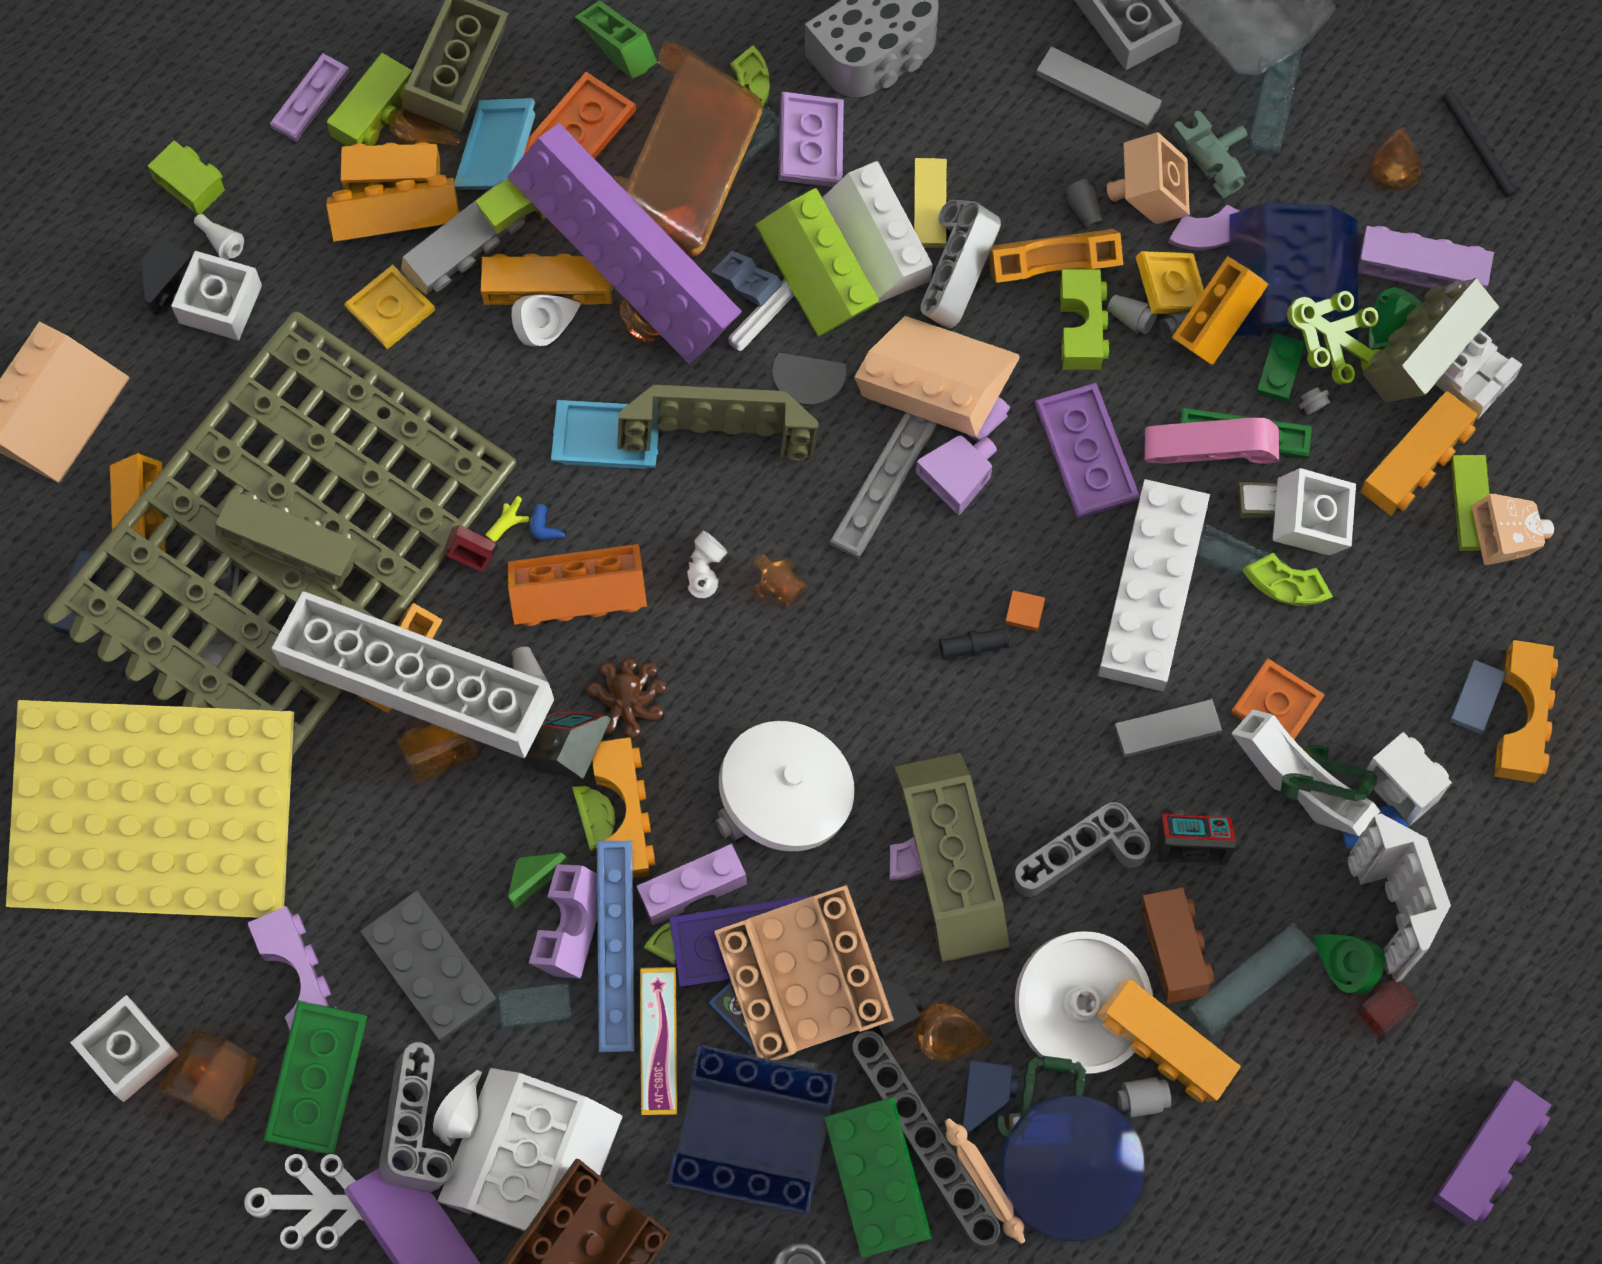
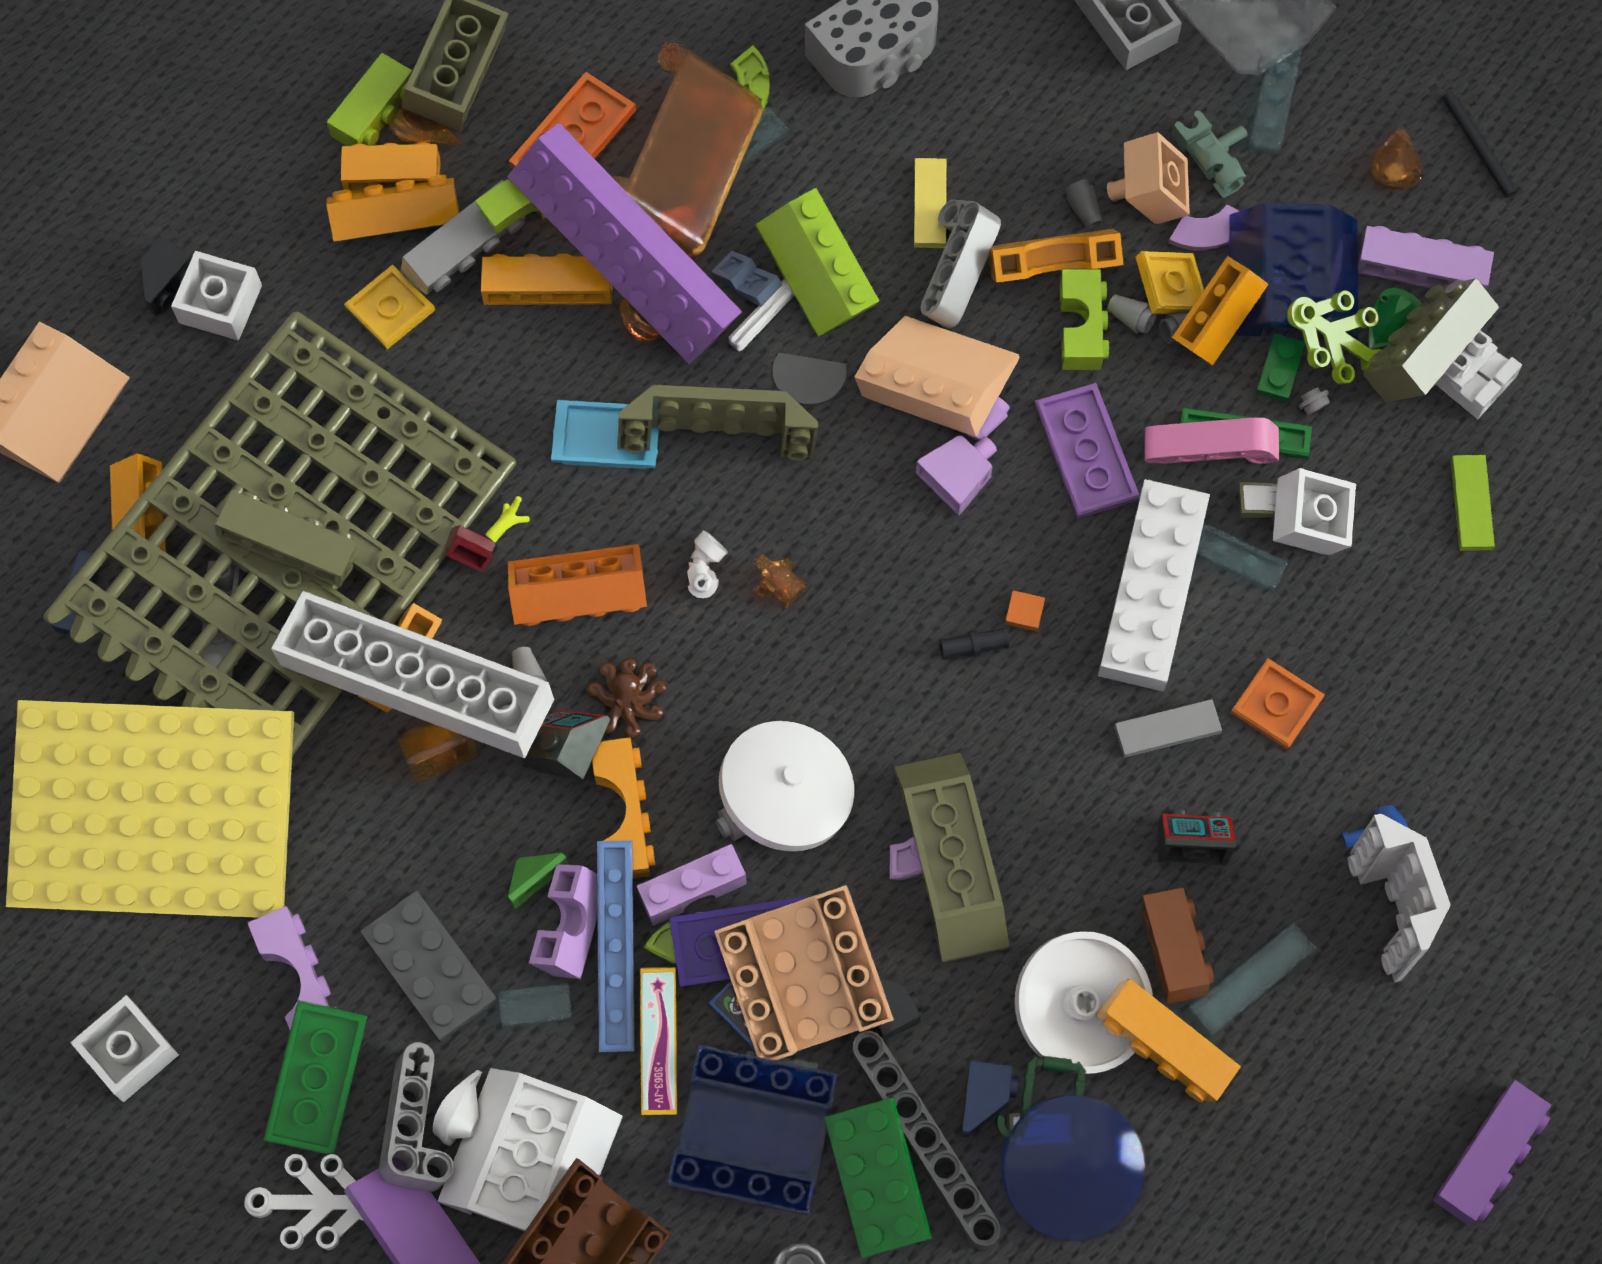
lime brick [148,141,225,215] -> none
clear orange slope [158,1028,258,1122] -> none
white cone [194,214,244,260] -> none
lavender tile [270,53,350,142] -> none
medium azure piece [454,98,535,190] -> none
white piece [511,294,581,347] -> none
blue animal [529,504,565,541] -> none
lime tile [572,786,616,852] -> none
bright green slope [575,0,658,79] -> none
lavender tile [778,92,844,187] -> none
white slope [822,161,933,303] -> none
light grey tile [830,331,956,559] -> none
clear orange piece [915,1003,993,1062] -> none
light nougat wheel [945,1118,1025,1244] -> none
light grey beam [1013,802,1150,897] -> none
light grey tile [1036,46,1162,129] -> none
light grey brick [1116,1077,1171,1118] -> none
white arch [1231,709,1380,836] -> none
lime tile [1242,553,1333,606] -> none
dark green piece [1280,745,1378,802] -> none
green piece [1313,934,1386,995] -> none
clear red brick [1356,979,1417,1039] -> none
light orange brick [1360,391,1478,516] -> none
white brick [1366,732,1452,826] -> none
sand blue tile [1449,660,1506,734] -> none
light nougat torso [1472,494,1554,565] -> none
light orange arch [1494,640,1558,783] -> none

